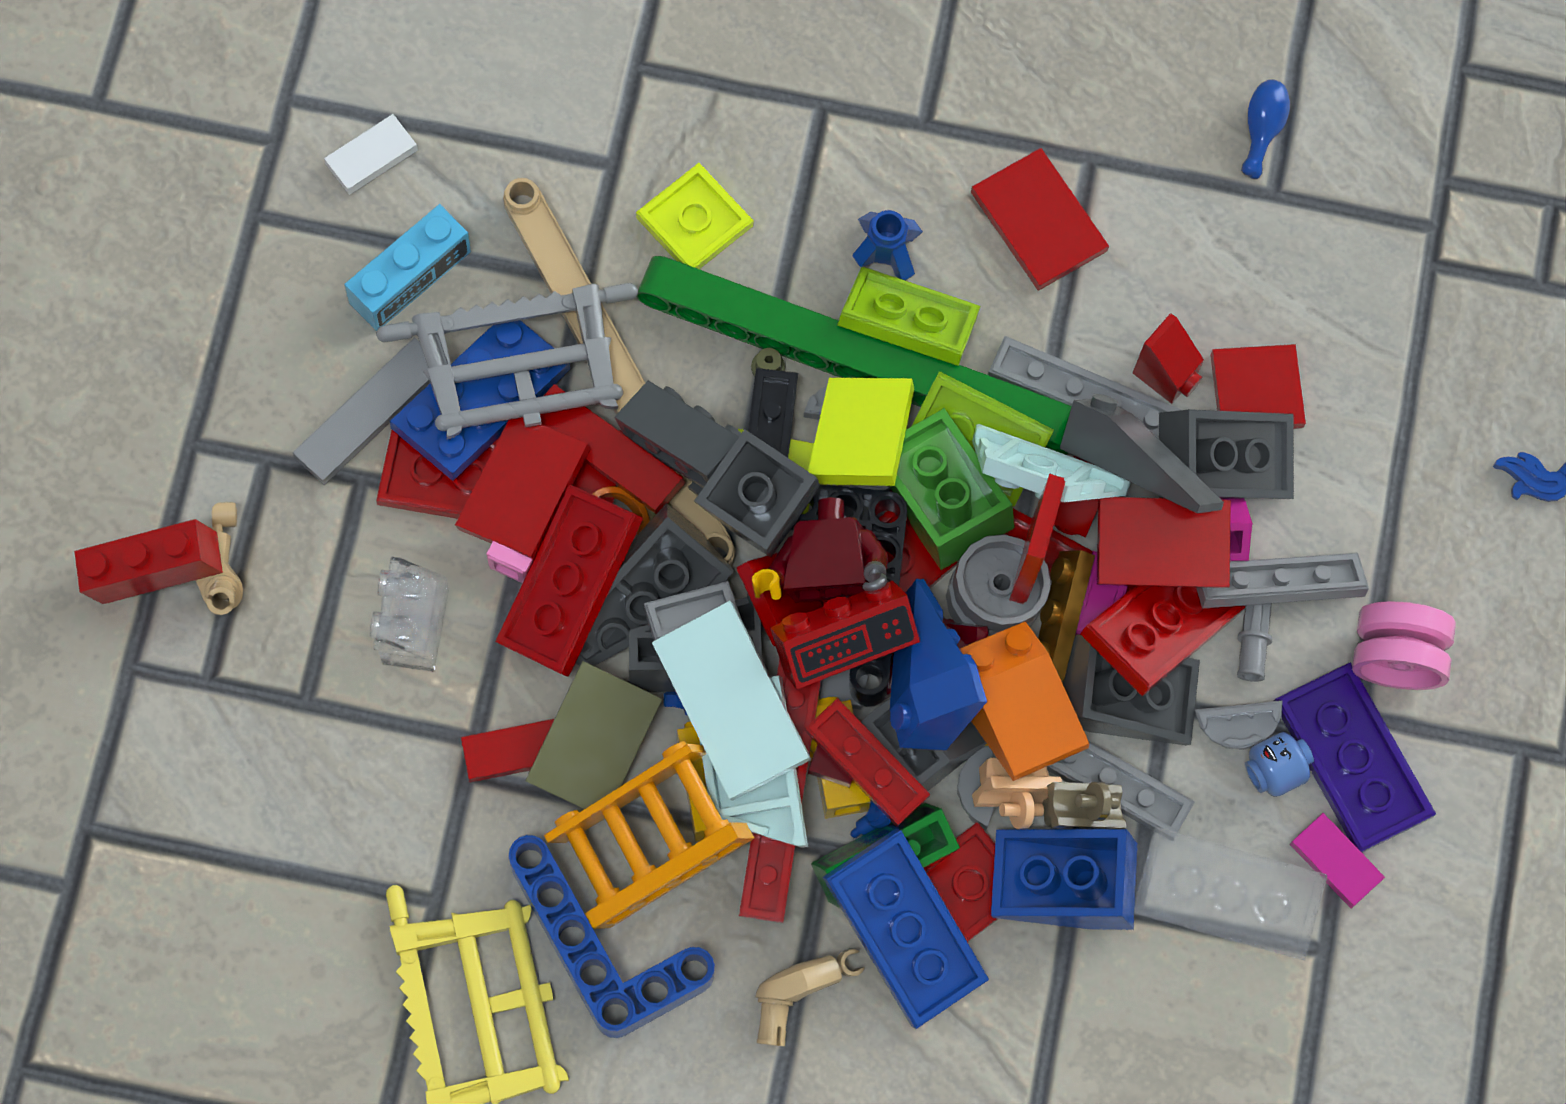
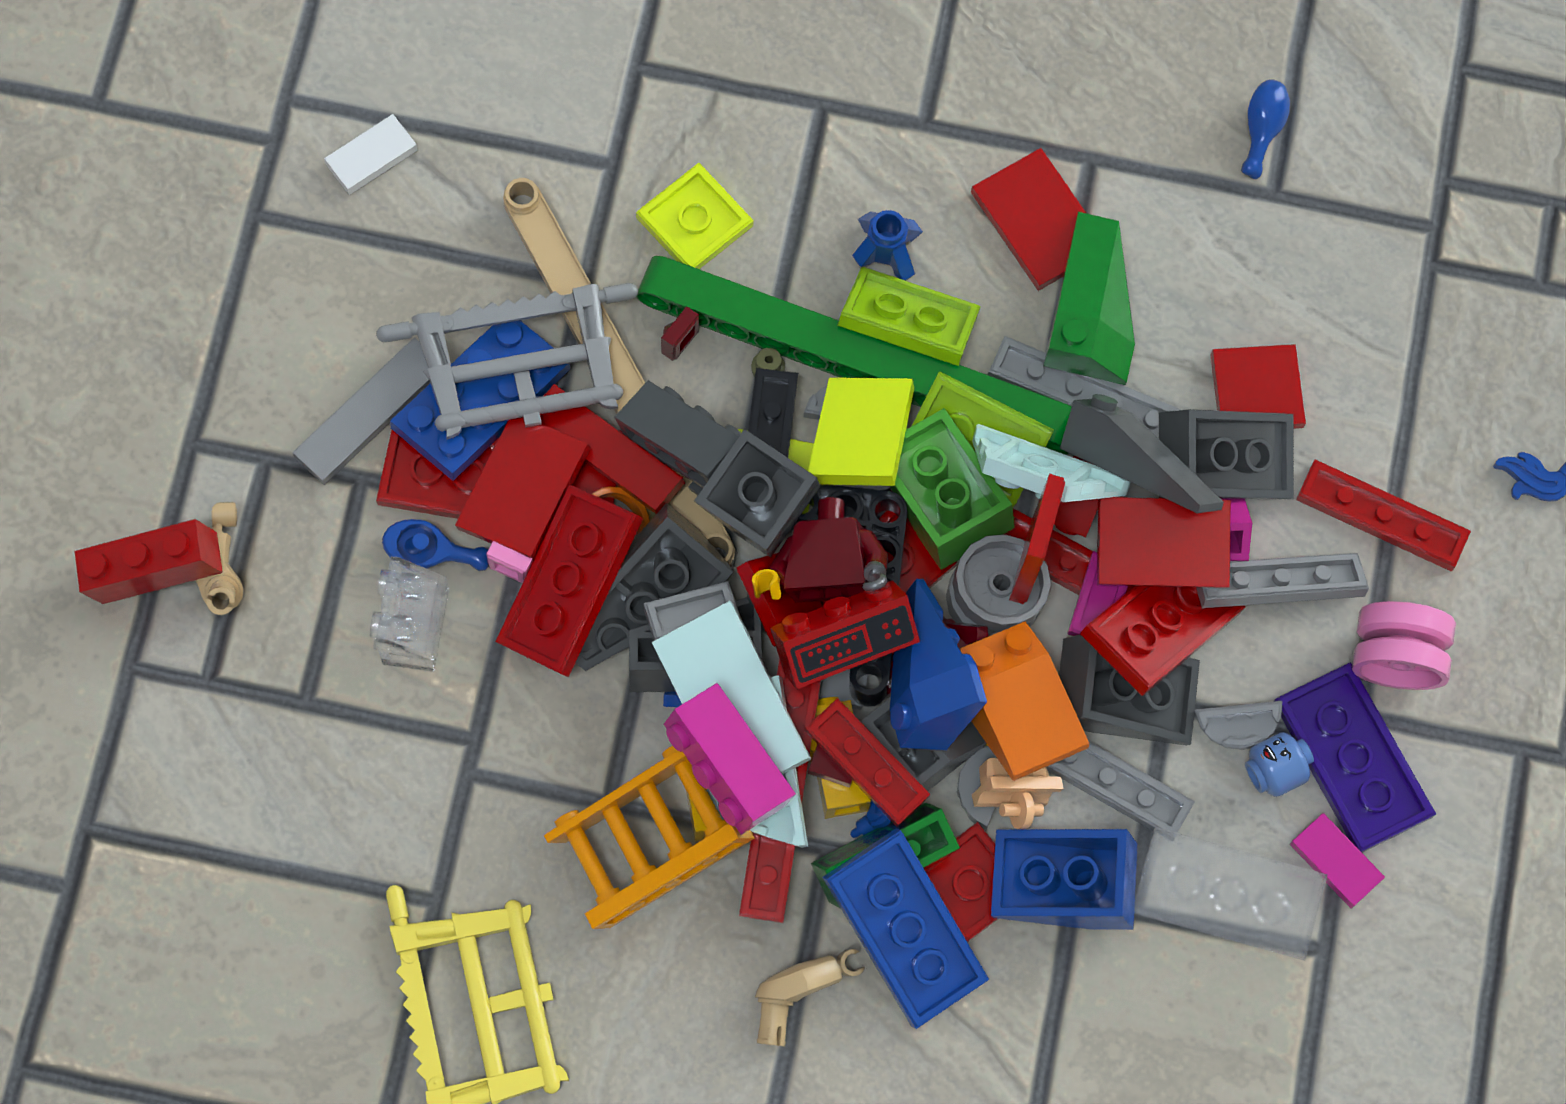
medium azure brick [344,204,471,331] -> none
red tile [461,719,554,783] -> none
blue beam [509,835,715,1038] -> none
olive tile [525,661,662,809] -> none
pearl gold plate [1038,550,1095,681] -> none
dark tan hips [1042,782,1126,829] -> none
red slope [1133,313,1204,404] -> none
light grey axle [1237,603,1273,682] -> none
none -> blue piece [382,519,489,571]
none -> dark red tile [661,306,699,361]
none -> dark pink brick [664,683,796,835]
none -> green wedge [1043,212,1135,385]
none -> red tile [1296,459,1471,572]

